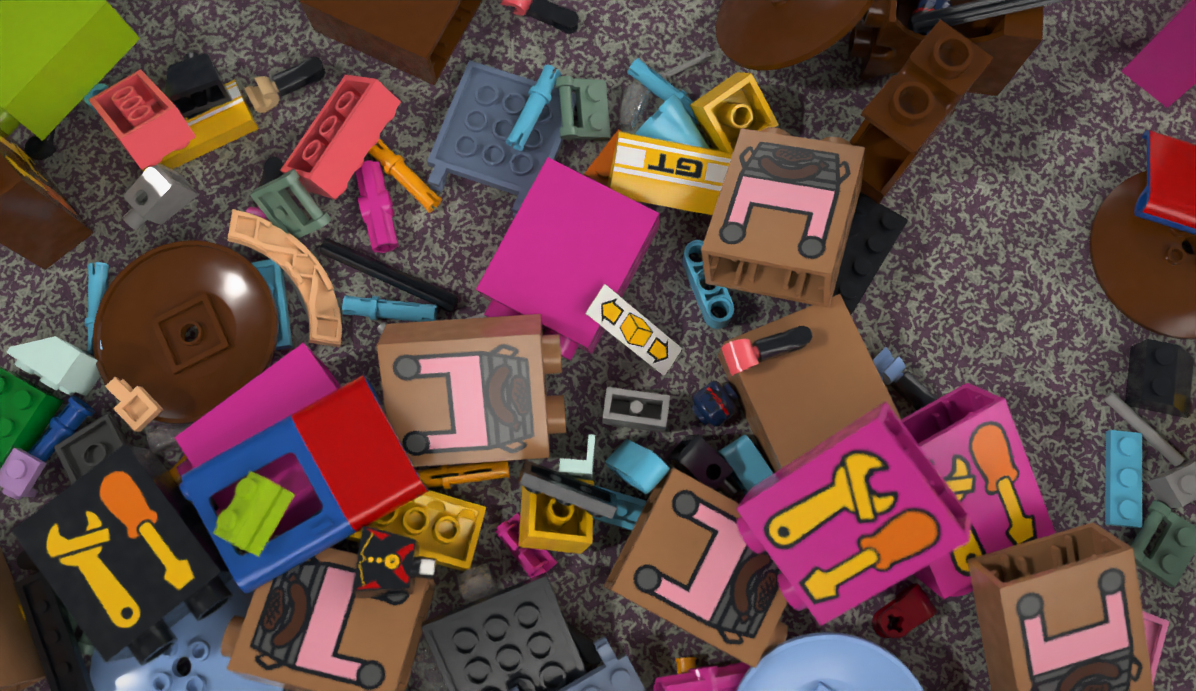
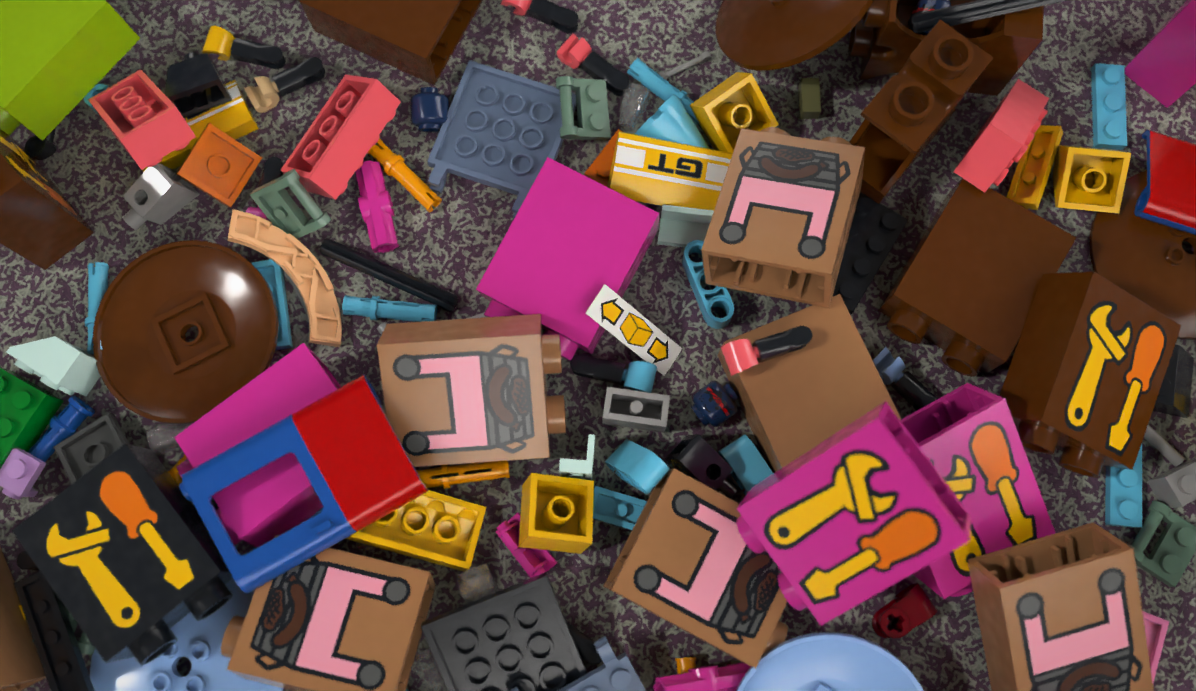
light nougat plate [106,377,163,432] -> none
lime brick [213,471,295,557] -> none
black torso [352,526,437,599] -> none
medium azure pin [505,65,561,151] -> none
black plate [519,460,617,519] -> none
none -> orange plate [175,123,262,208]
none -> black piece [202,26,286,70]
none -> dark blue head [410,87,449,132]
none -> piece [556,33,630,96]
none -> piece [570,354,657,393]
none -> light aqua panel [657,205,714,247]
none -> olive piece [798,78,821,119]
none -> reddish brown brick [878,178,1077,377]
none -> coral brick [953,79,1049,193]
none -> reddish brown brick [999,272,1181,478]
none -> yellow plate [1006,125,1063,210]
none -> yellow slope [1053,145,1131,214]
none -> medium azure plate [1091,63,1127,150]

